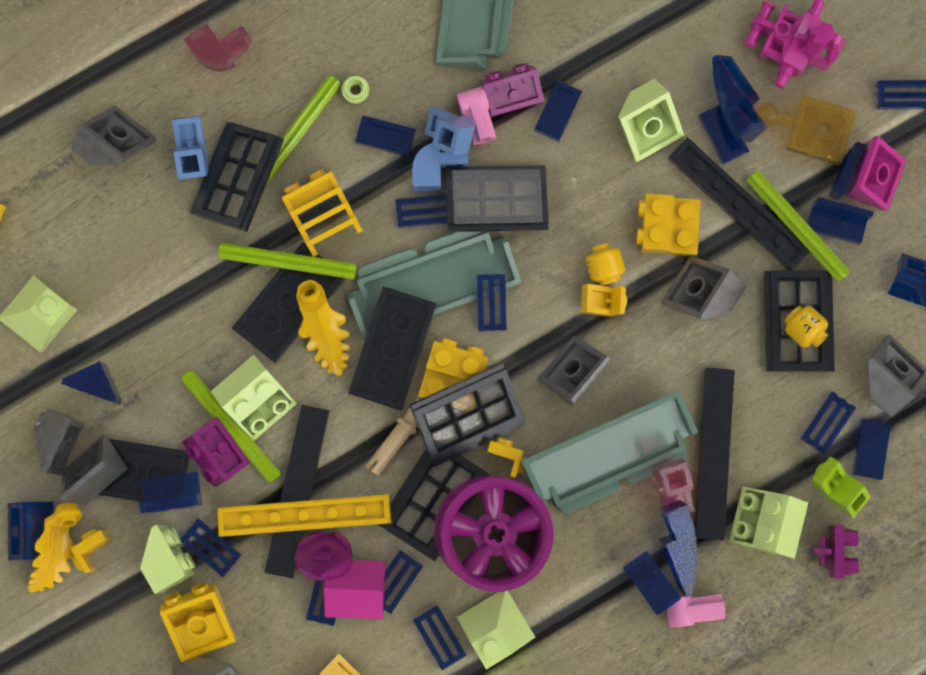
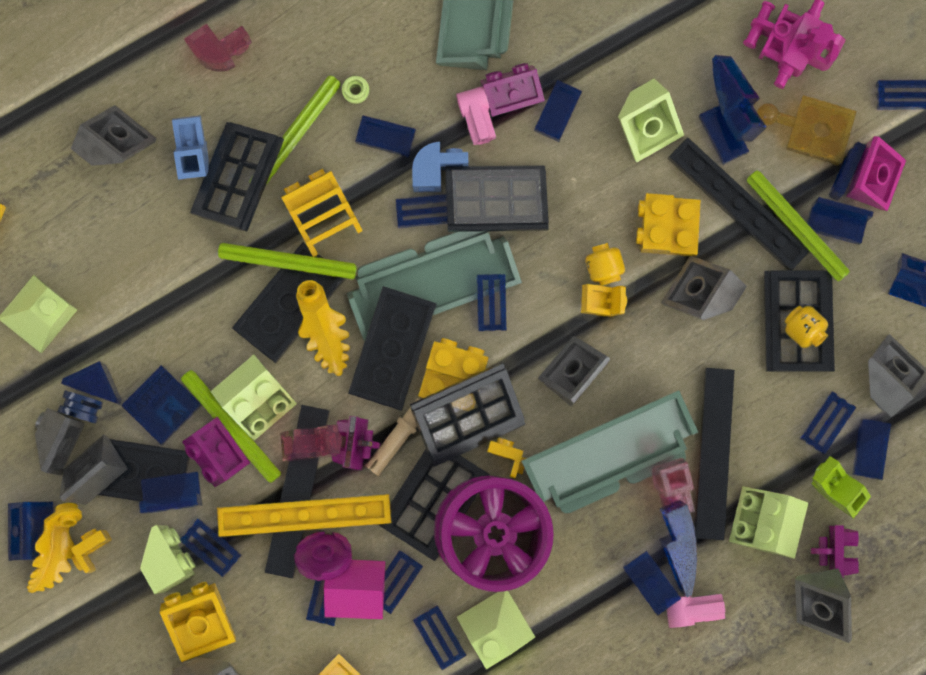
medium blue brick [425,107,476,156] -> none
none -> dark blue wheel [57,390,103,424]
none -> clear blue tile [121,365,202,445]
none -> clear pink brick [280,425,342,461]
none -> magenta hips [332,416,380,470]
none -> flat silver slope [795,569,852,643]

